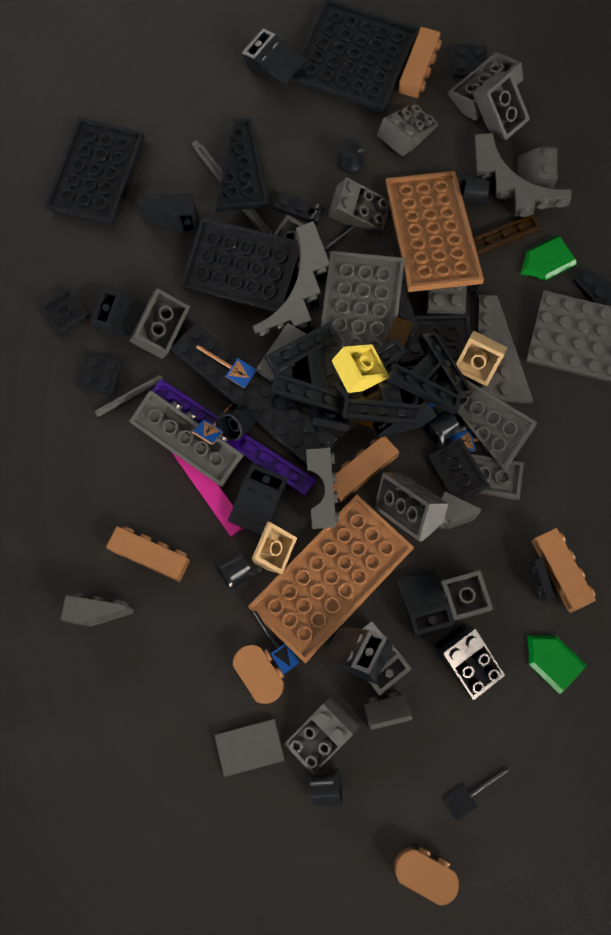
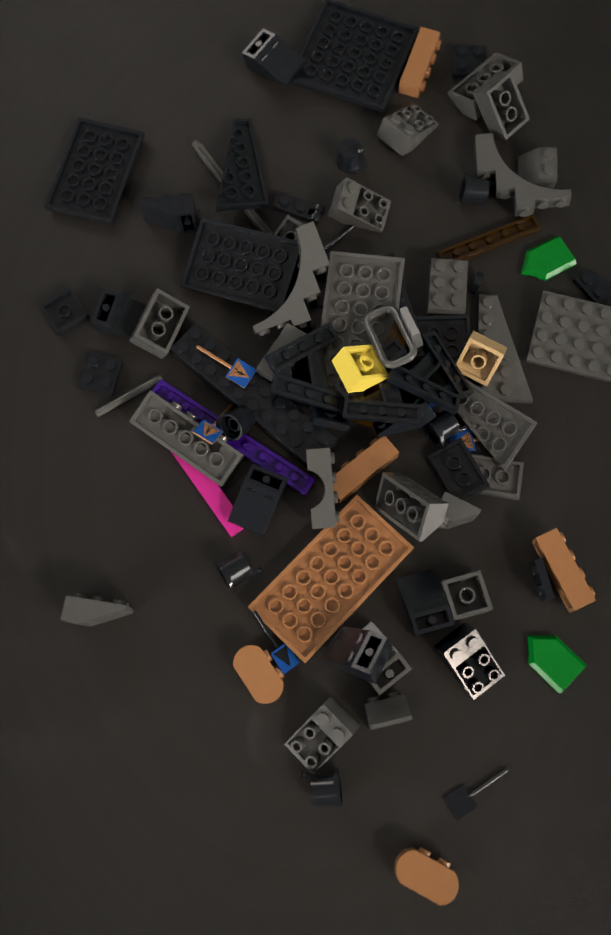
medium nougat brick [106,526,190,582] -> none
dark grey tile [215,719,285,777] -> none
tan slope [252,522,297,574] -> none
medium nougat plate [385,171,484,292] -> none
none -> dark grey bar [363,305,424,369]

